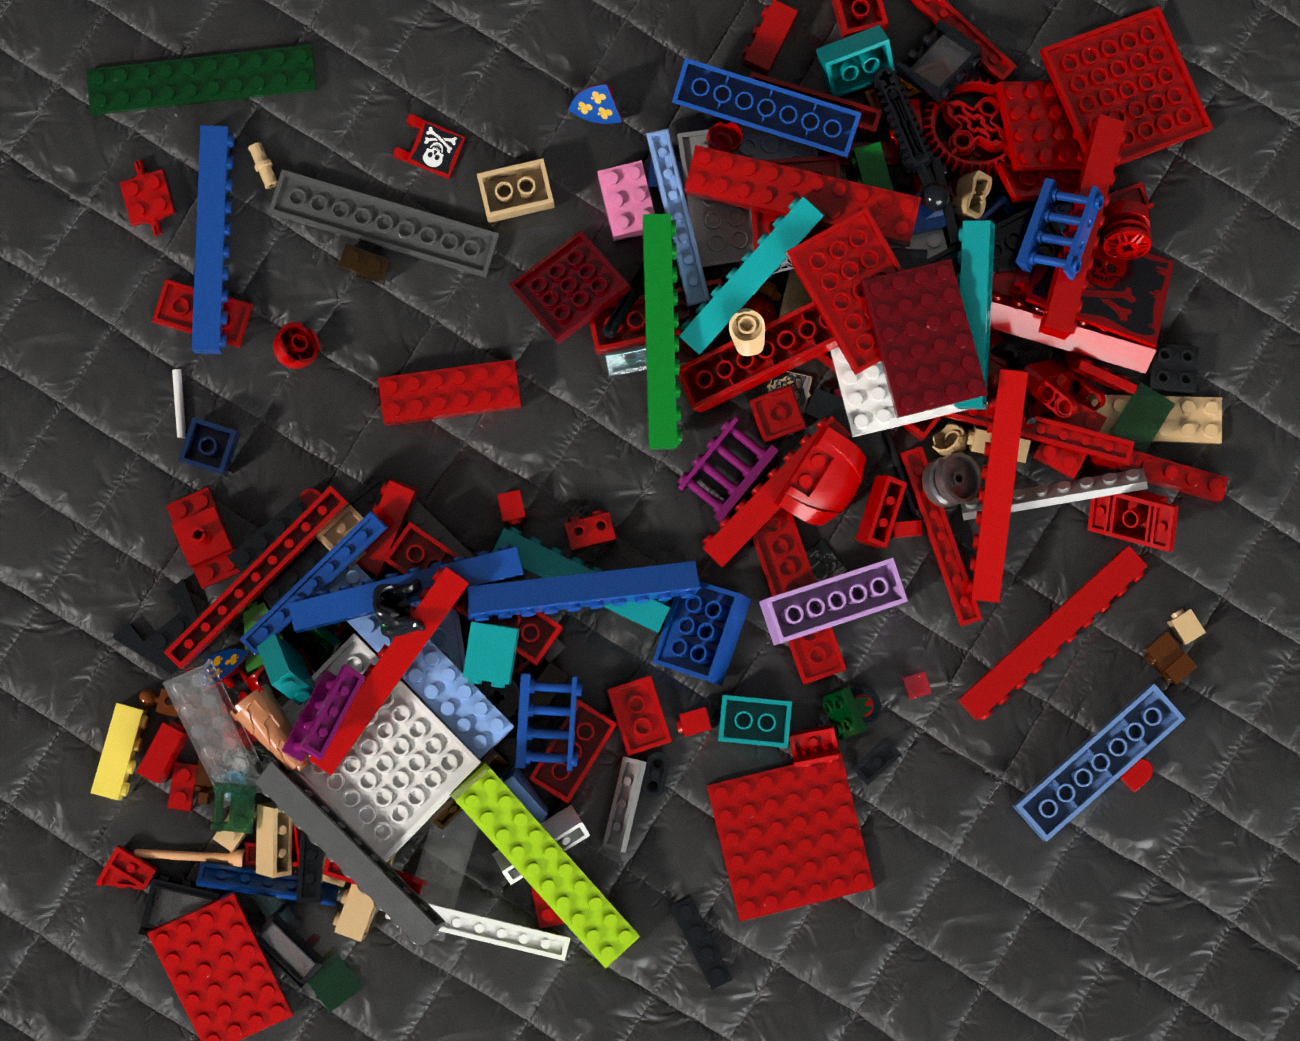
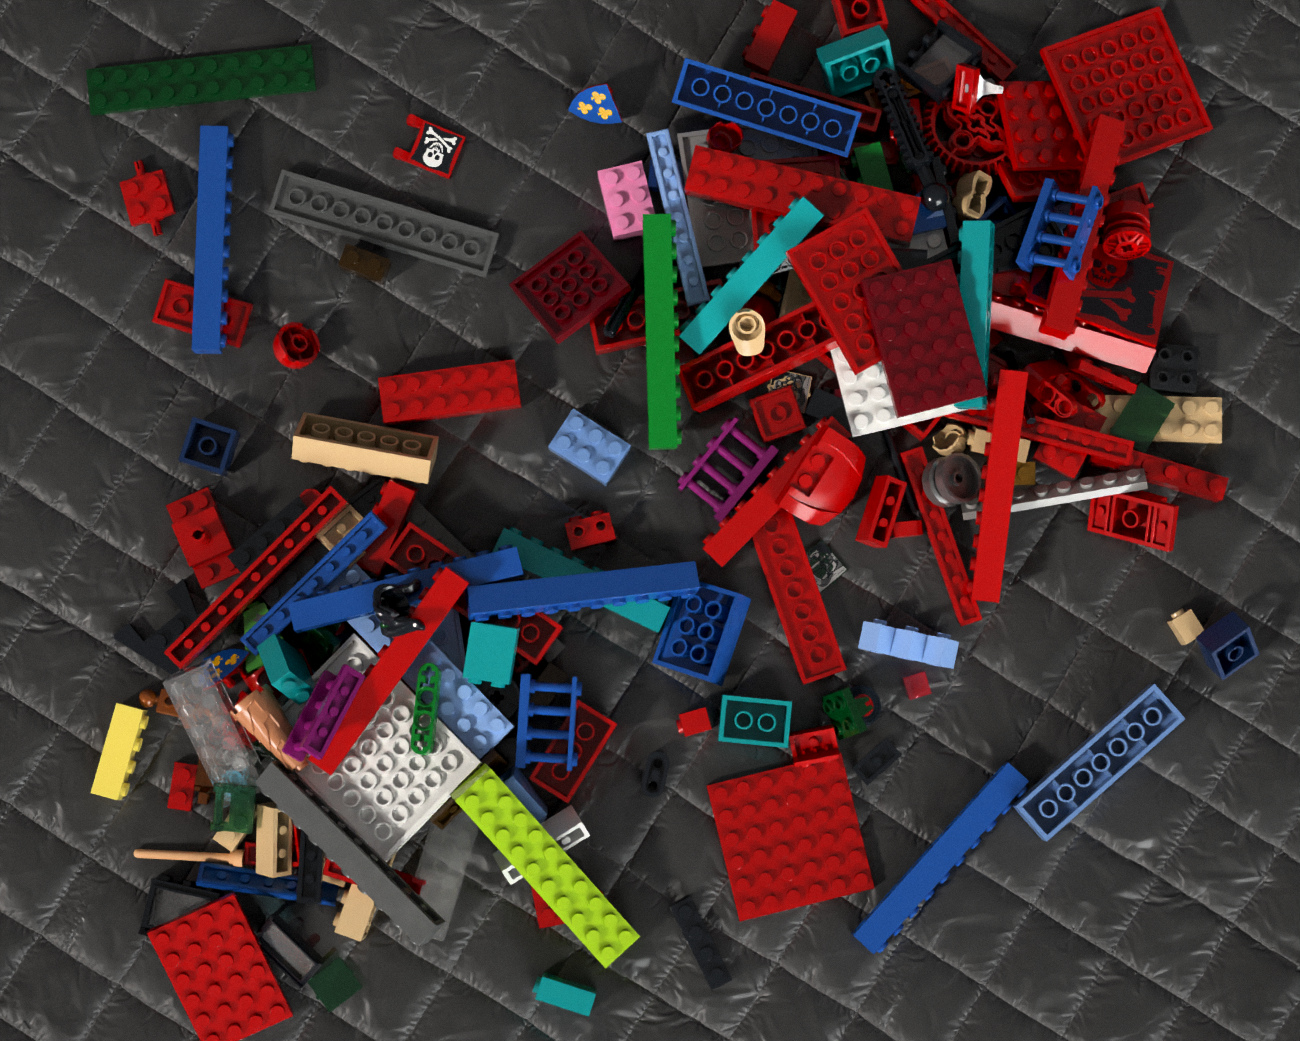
red wing [95,845,158,890] -> none
red brick [136,720,191,783] -> none
white bar [172,369,186,438] -> none
tan pin [248,142,278,189] -> none
white plate [385,903,570,961] -> none
tan brick [477,158,555,223] -> none
red brick [497,490,527,526] -> none
light grey plate [602,756,647,853] -> none
clear light blue plate [605,345,646,377] -> none
red plate [607,676,672,756] -> none
lavender brick [759,558,908,646] -> none
red brick [957,546,1147,721] -> none
red piece [1119,759,1153,792] -> none
reddish brown brick [1142,631,1198,685] -> none
none -> tan brick [292,412,439,484]
none -> green beam [411,663,442,755]
none -> teal brick [532,972,597,1017]
none -> medium blue brick [548,409,631,486]
none -> blue brick [851,762,1029,954]
none -> light blue brick [858,619,959,669]
none -> red piece [952,63,1003,114]
none -> pearl gold brick [1014,462,1035,485]
none -> dark blue brick [1195,611,1260,681]

